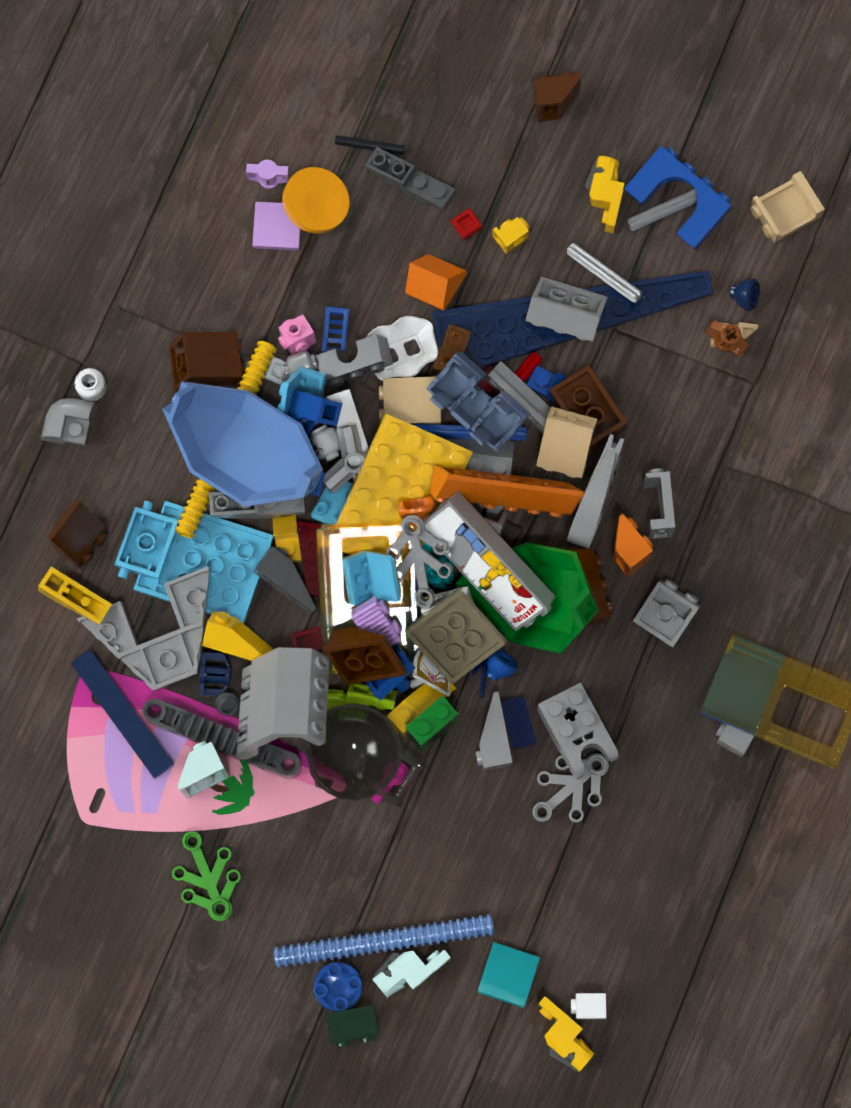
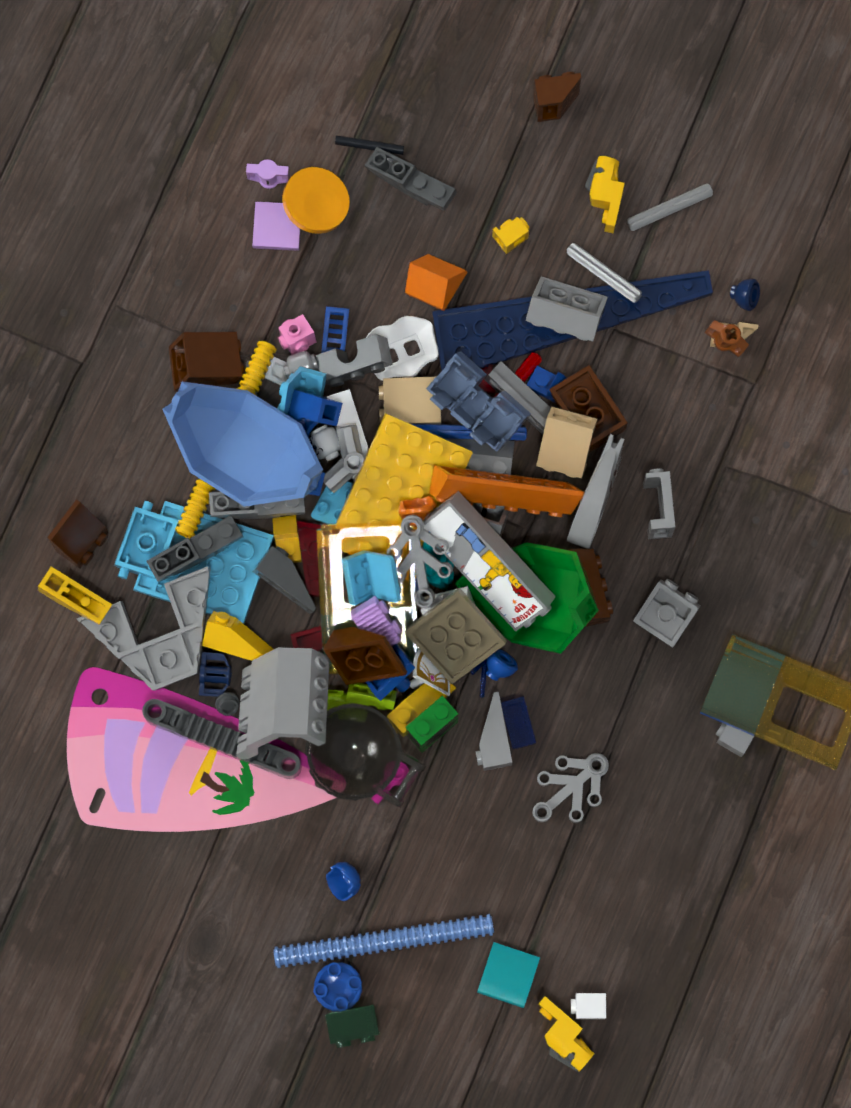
light grey brick [41,398,97,446] -> none
dark blue tile [71,650,174,779] -> none
white head [74,368,107,401] -> none
bright green plant [172,831,241,921] -> none
light aqua slope [178,741,230,799] -> none
light aqua plate [372,950,451,998] -> none
clear orange slope [433,324,472,371] -> none
red tile [450,208,483,241] -> none
light grey brick [537,683,618,779] -> none
orange slope [613,514,653,577] -> none
blue arch [624,146,733,251] -> none
tan panel [750,171,825,243] -> none
none -> dark grey slope [146,516,243,582]
none -> blue hair [326,862,361,901]

